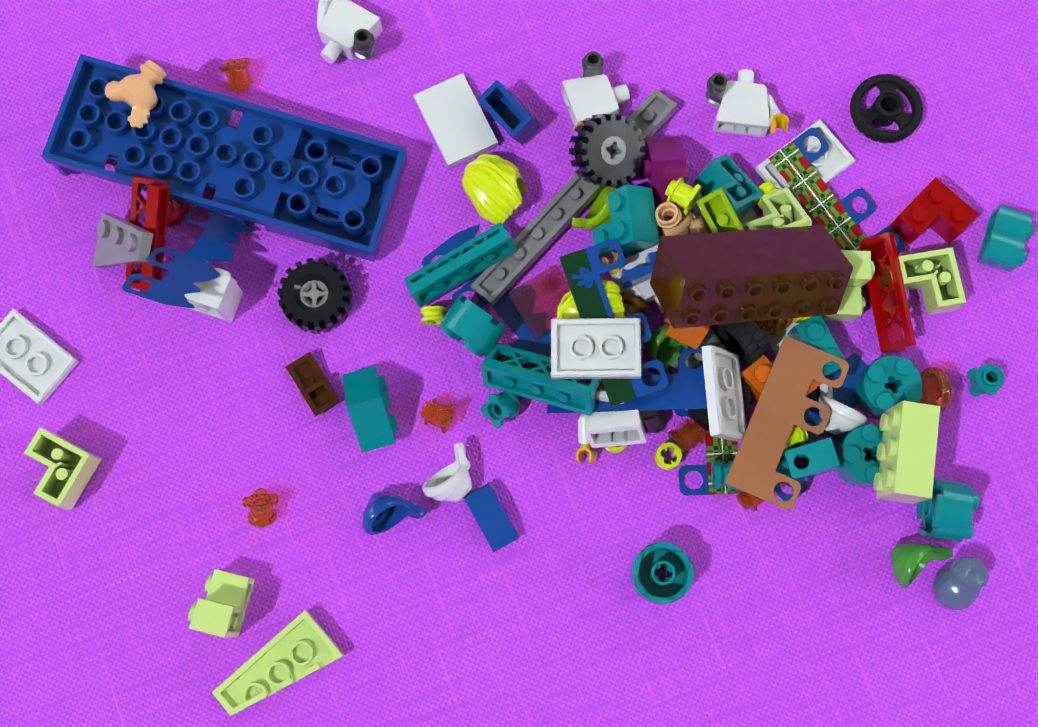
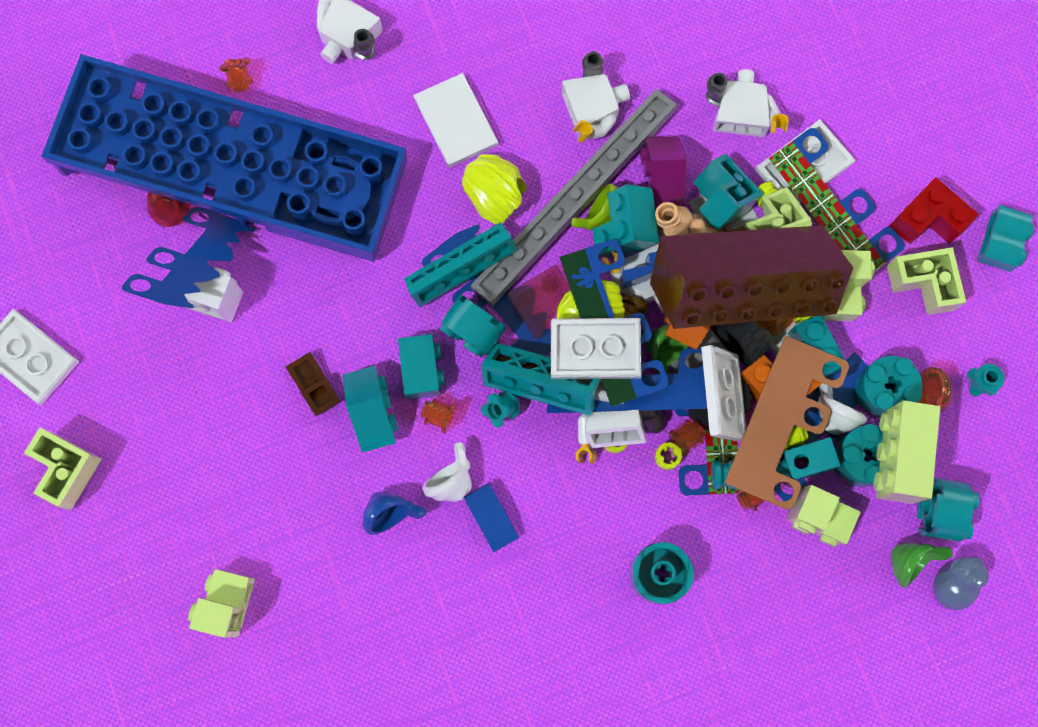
light grey wing [92,212,153,268] -> none
light nougat animal [105,60,167,128] -> none
red fence [125,175,170,291] -> none
yellowish green wing [212,610,345,716] -> none
clear orange brick [242,488,279,528] -> none
black wheel [277,258,353,334] -> none
neon yellow bush [420,306,446,326] -> none
blue piece [477,80,542,145] -> none
black wheel [569,114,645,187] -> none
neon yellow brick [665,178,702,216] -> none
lime slope [696,187,745,233] -> none
black wheel [850,74,923,143] -> none
red fence [859,232,916,353] -> none
none -> teal brick [398,334,445,400]
none -> yellowish green brick [786,485,861,547]

